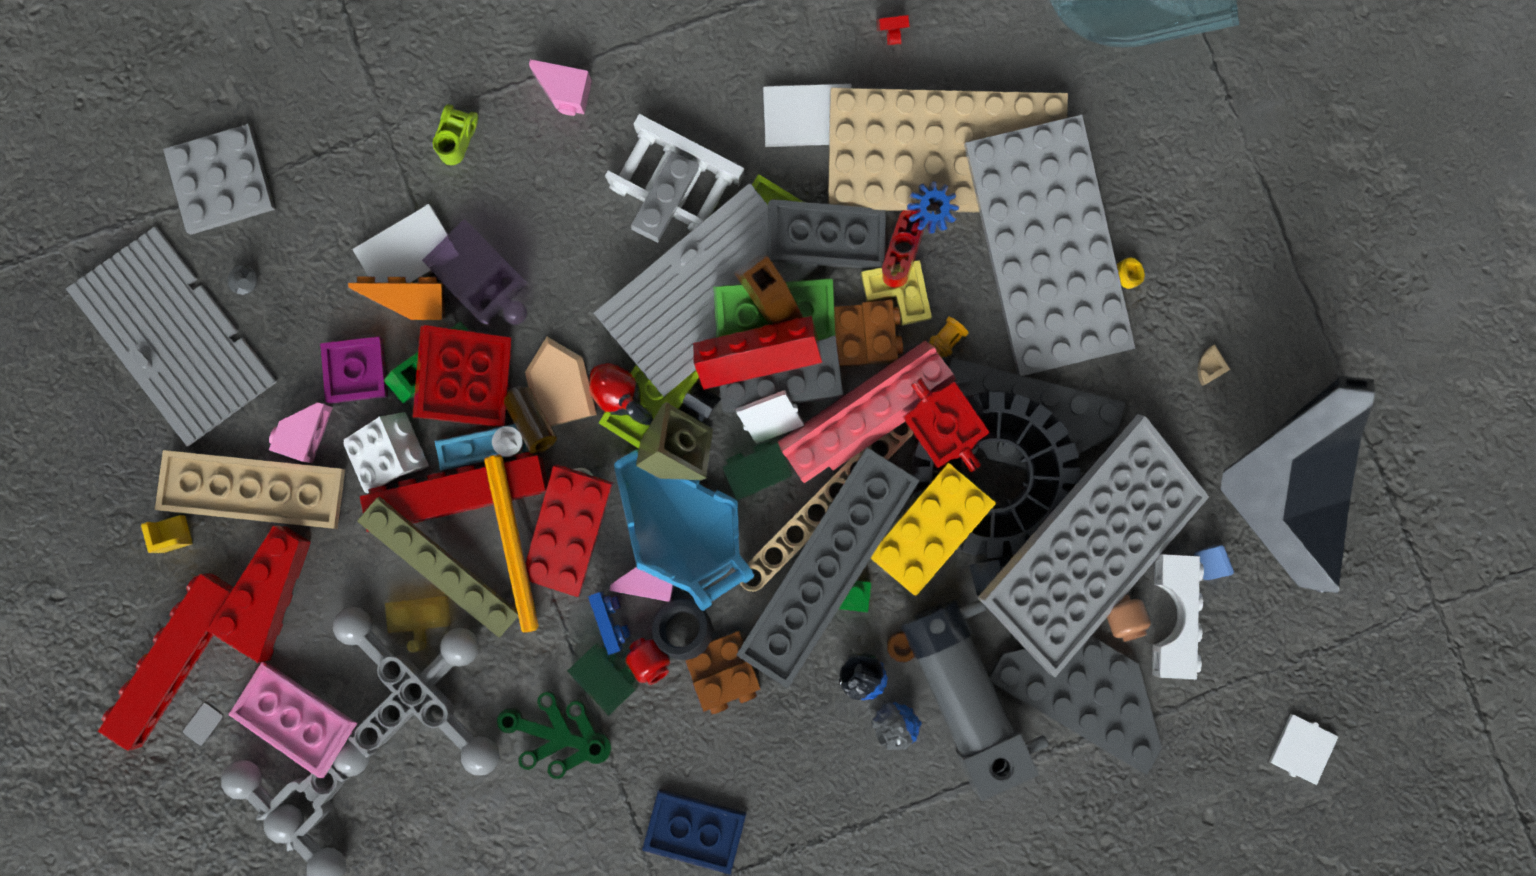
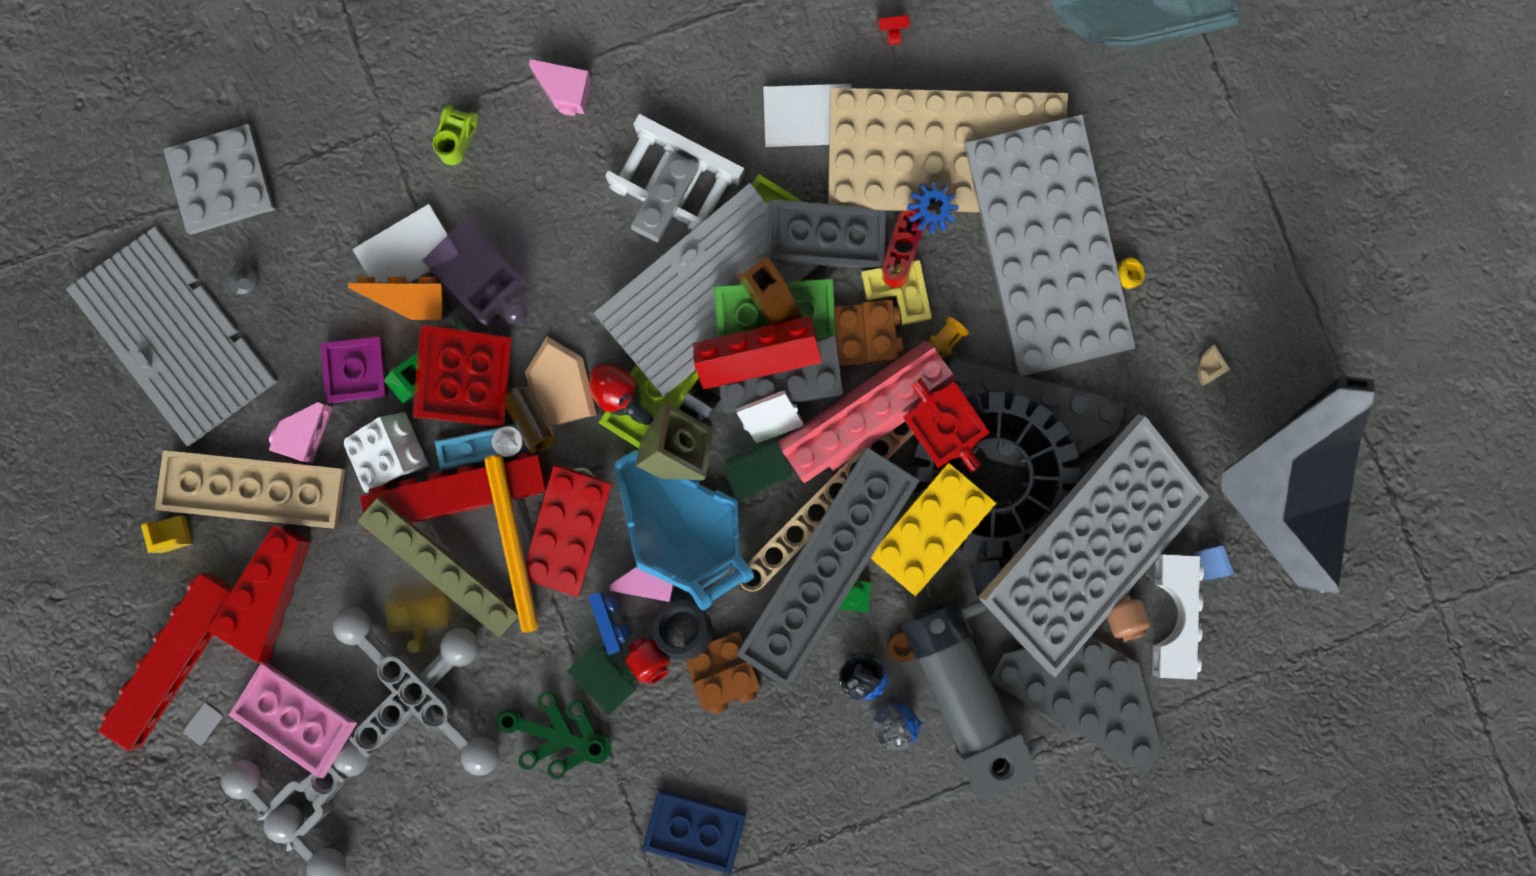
white piece [1269,714,1338,785] -> none

